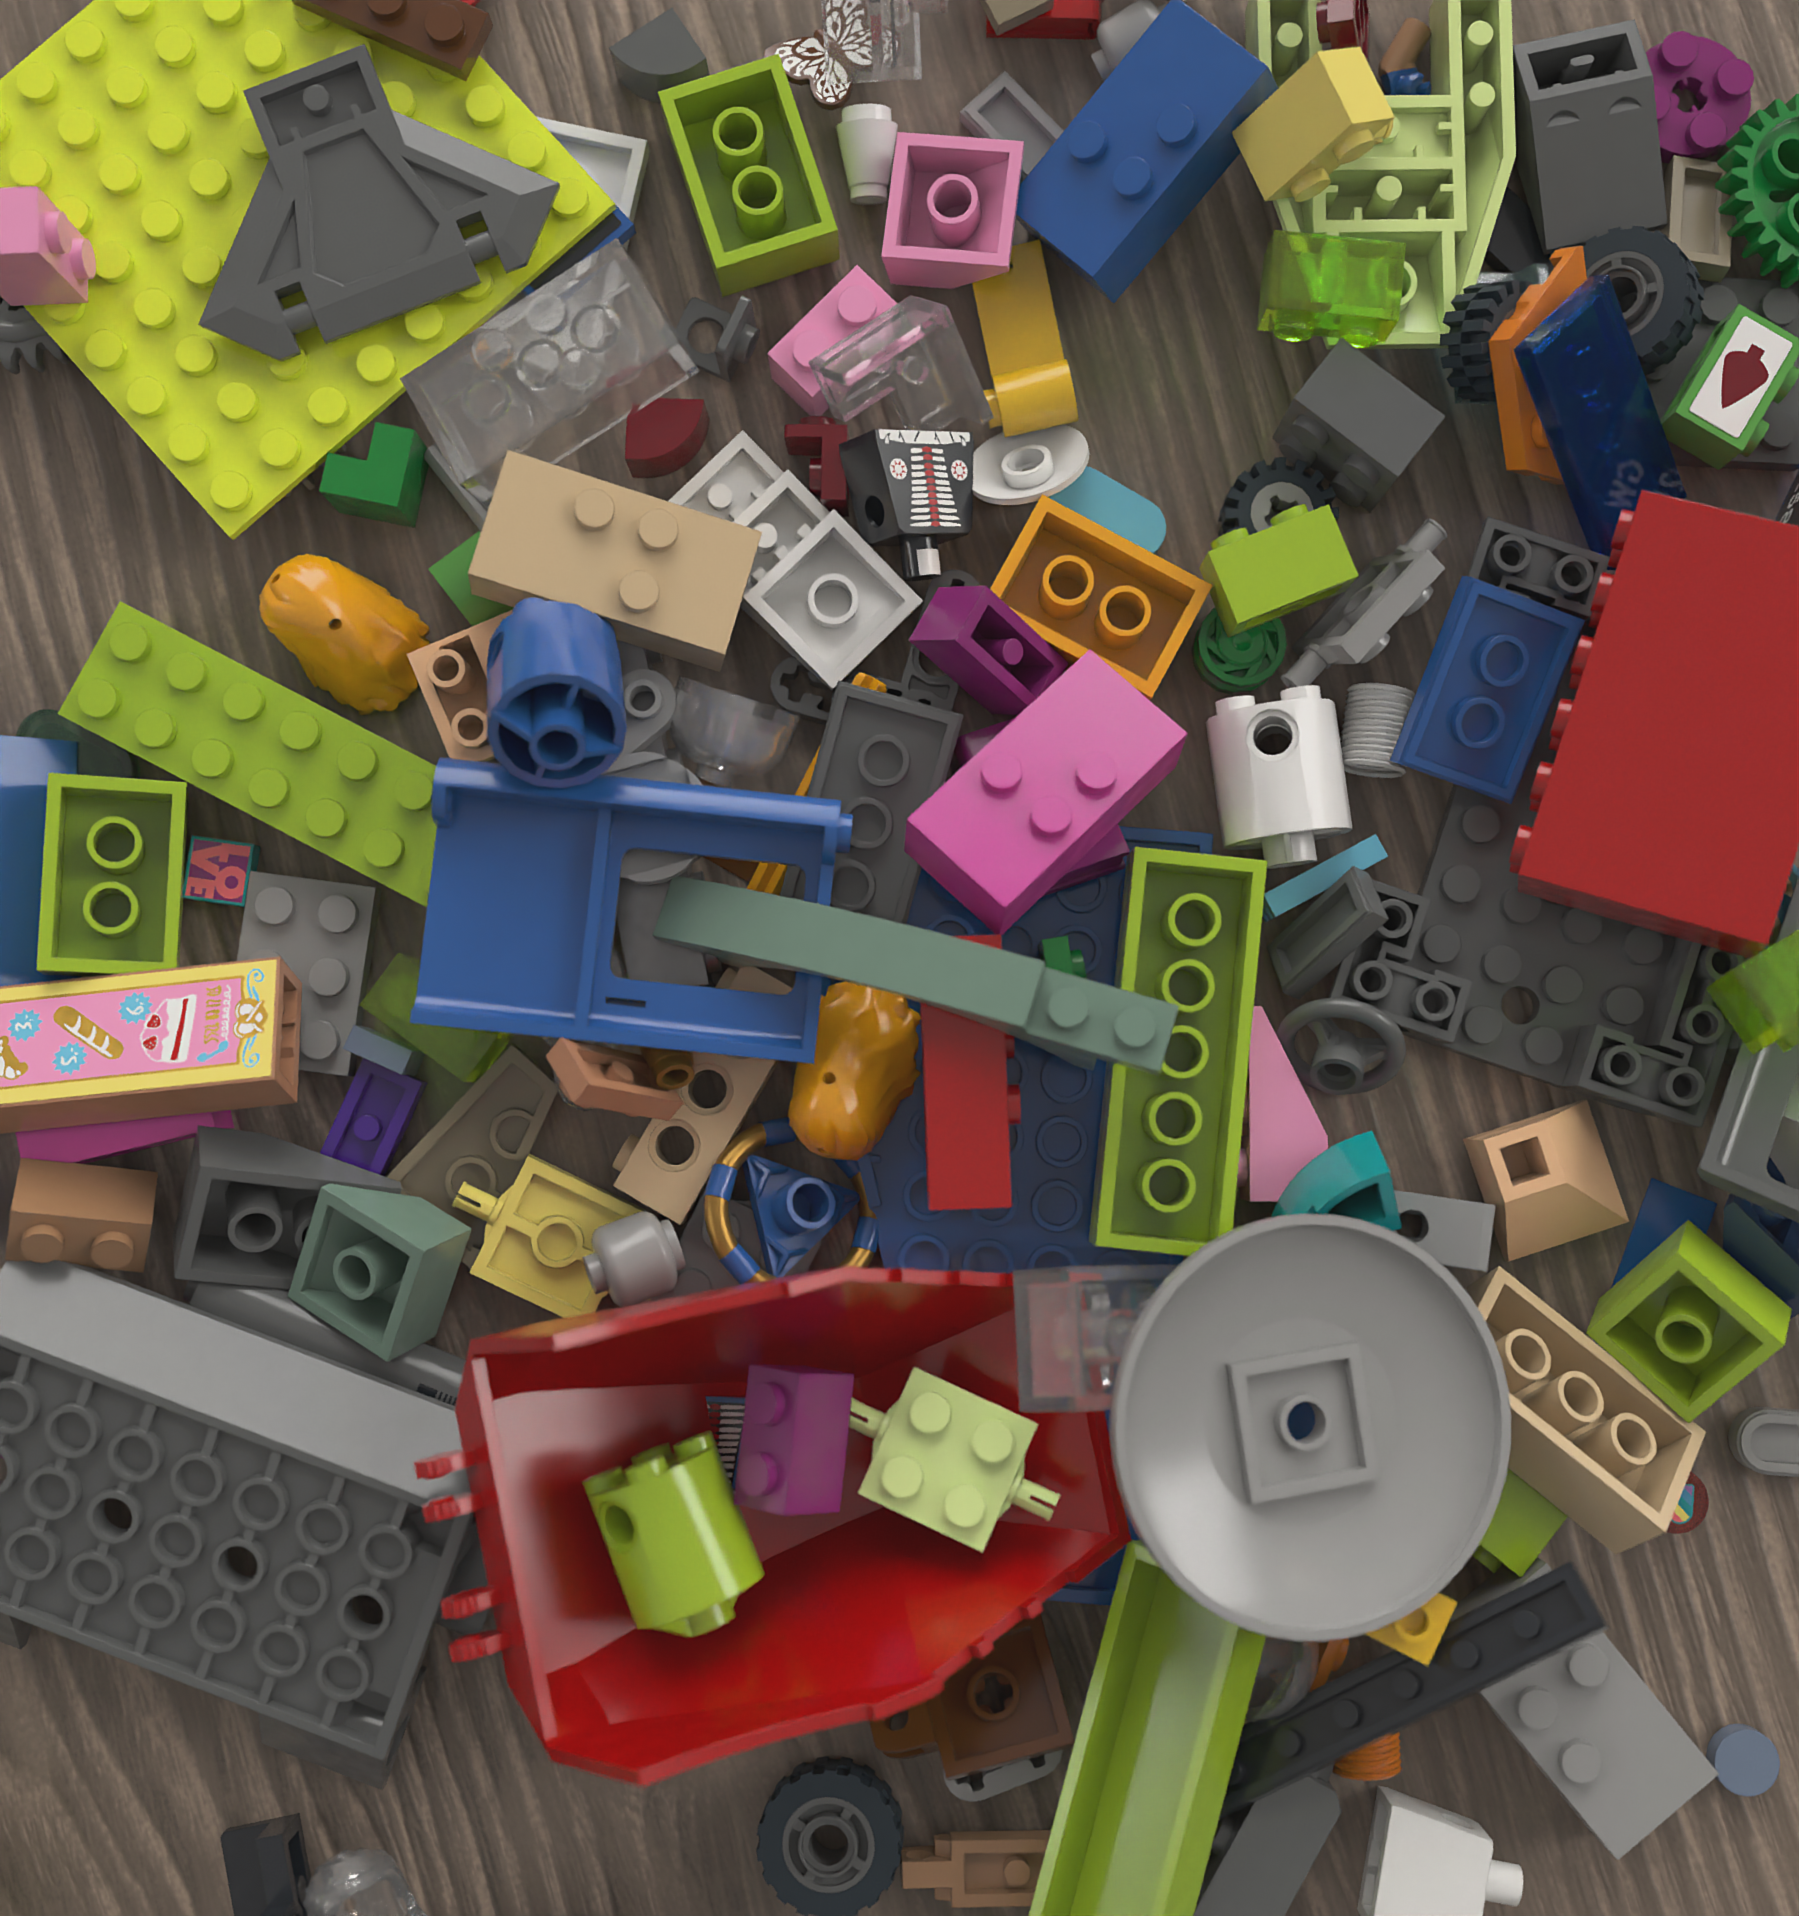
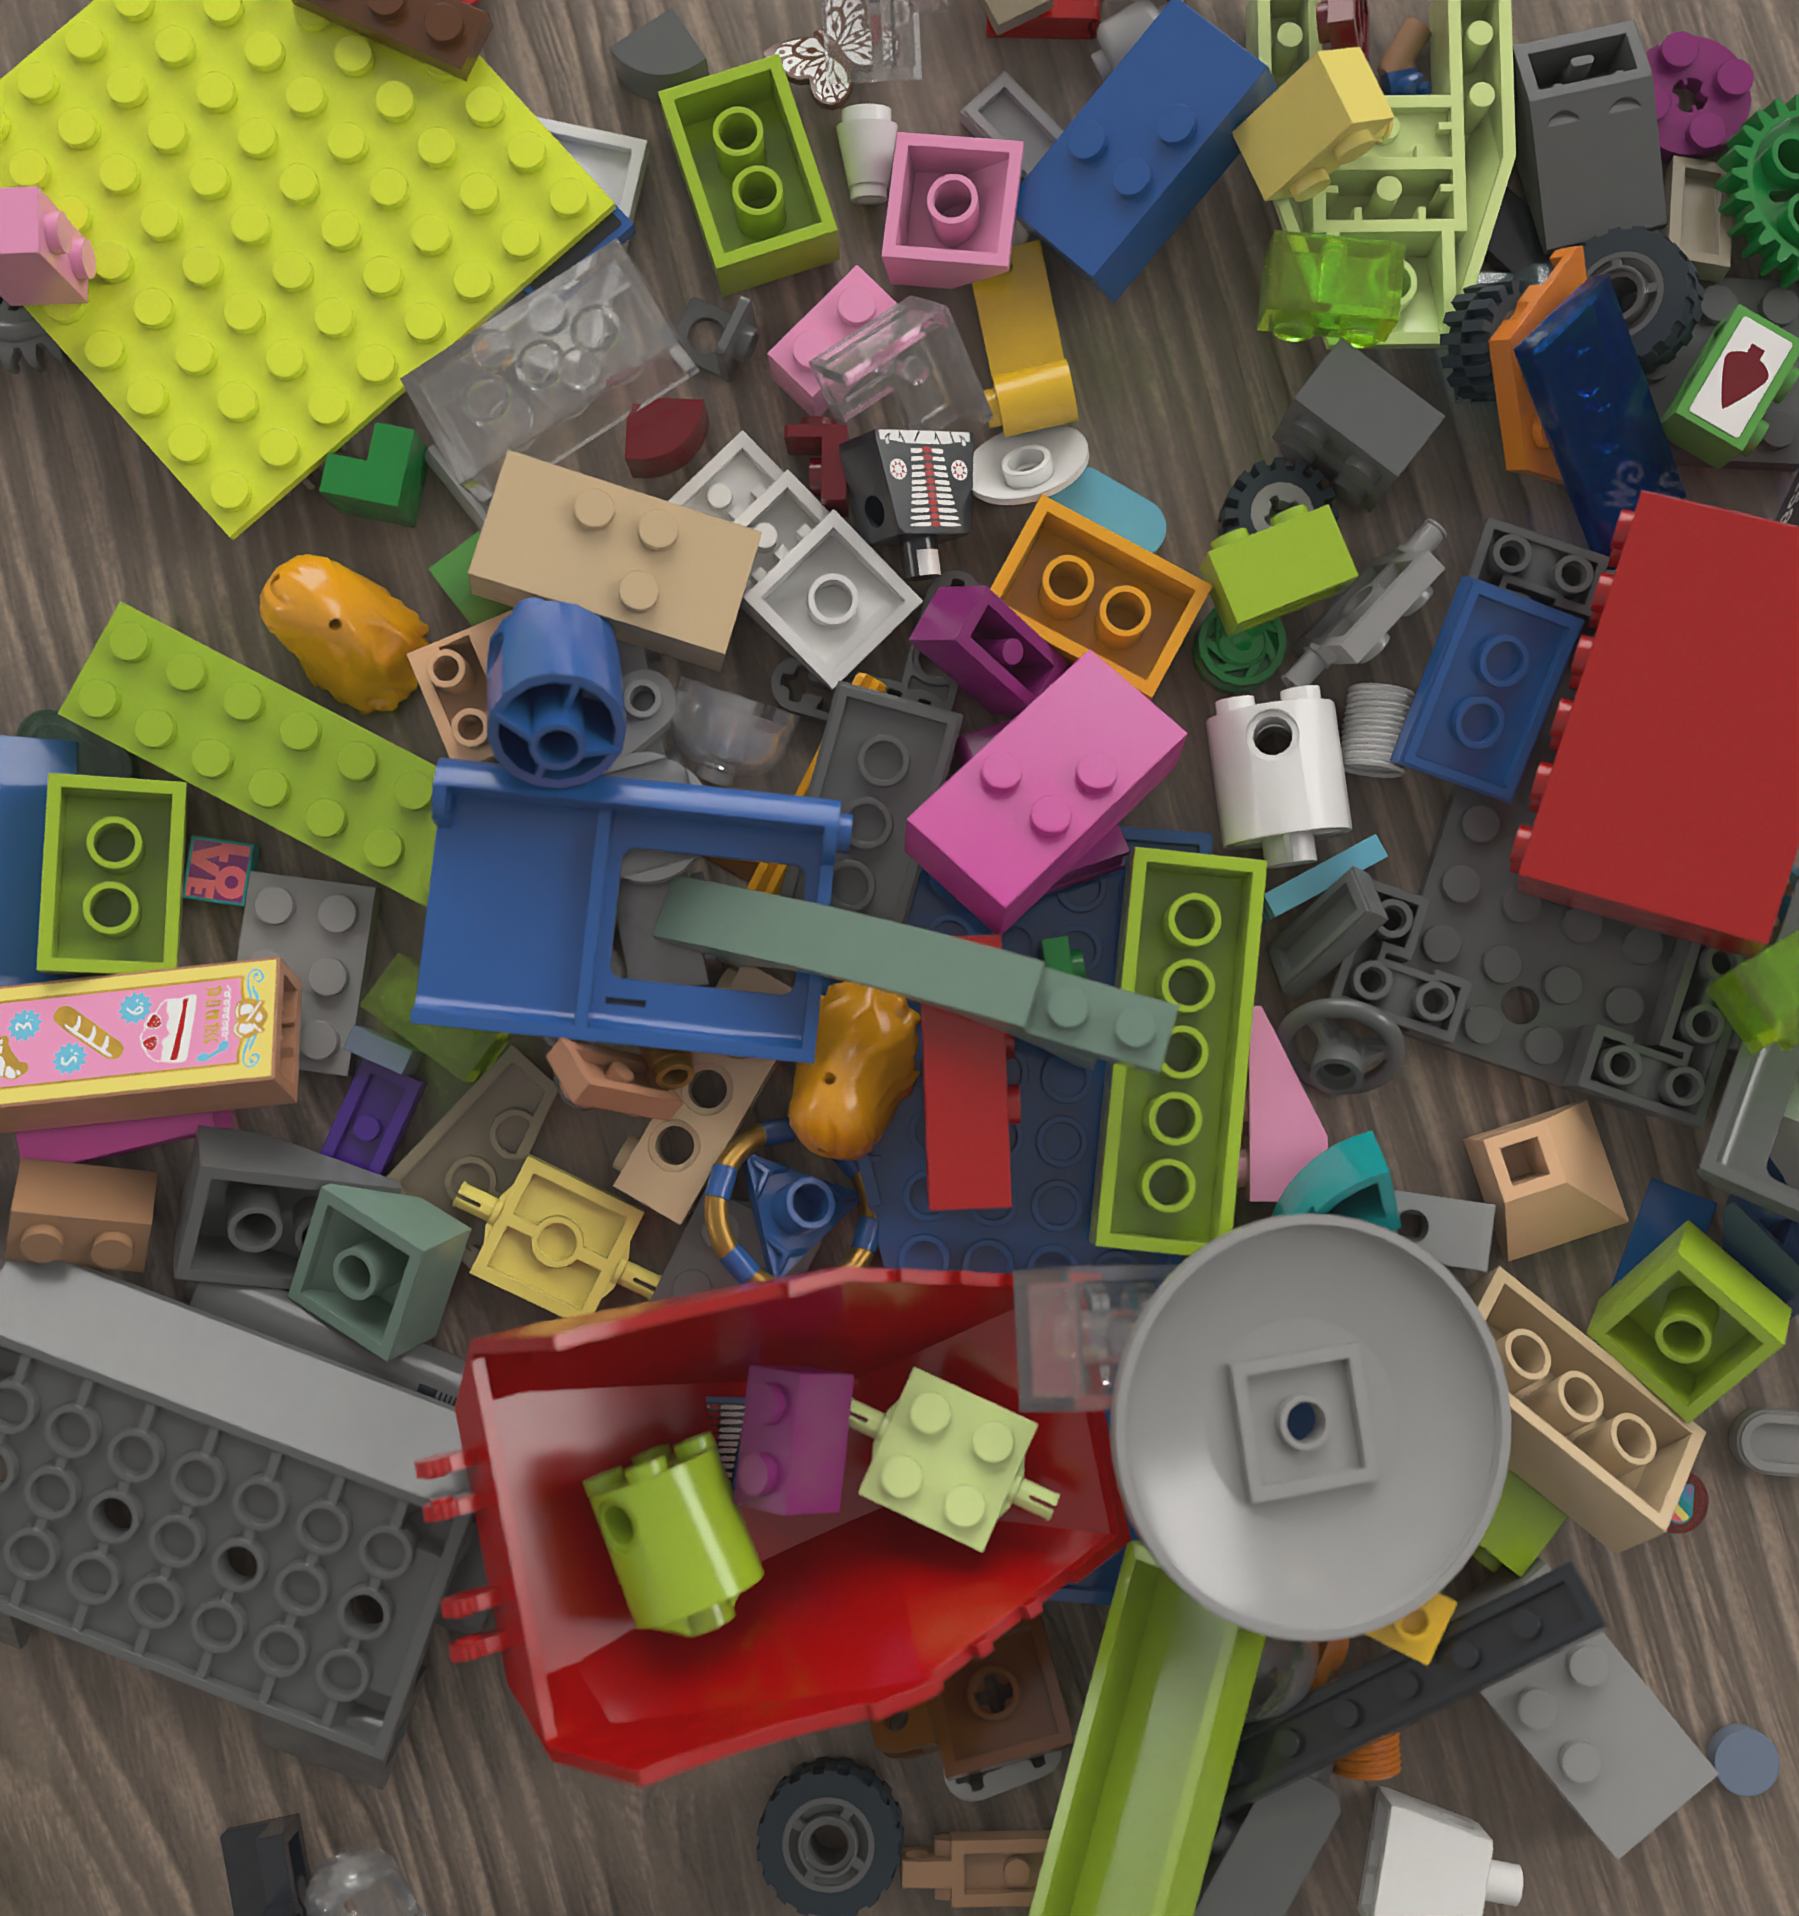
dark grey plate [198,44,560,362] -> none
light grey head [583,1211,685,1307] -> none

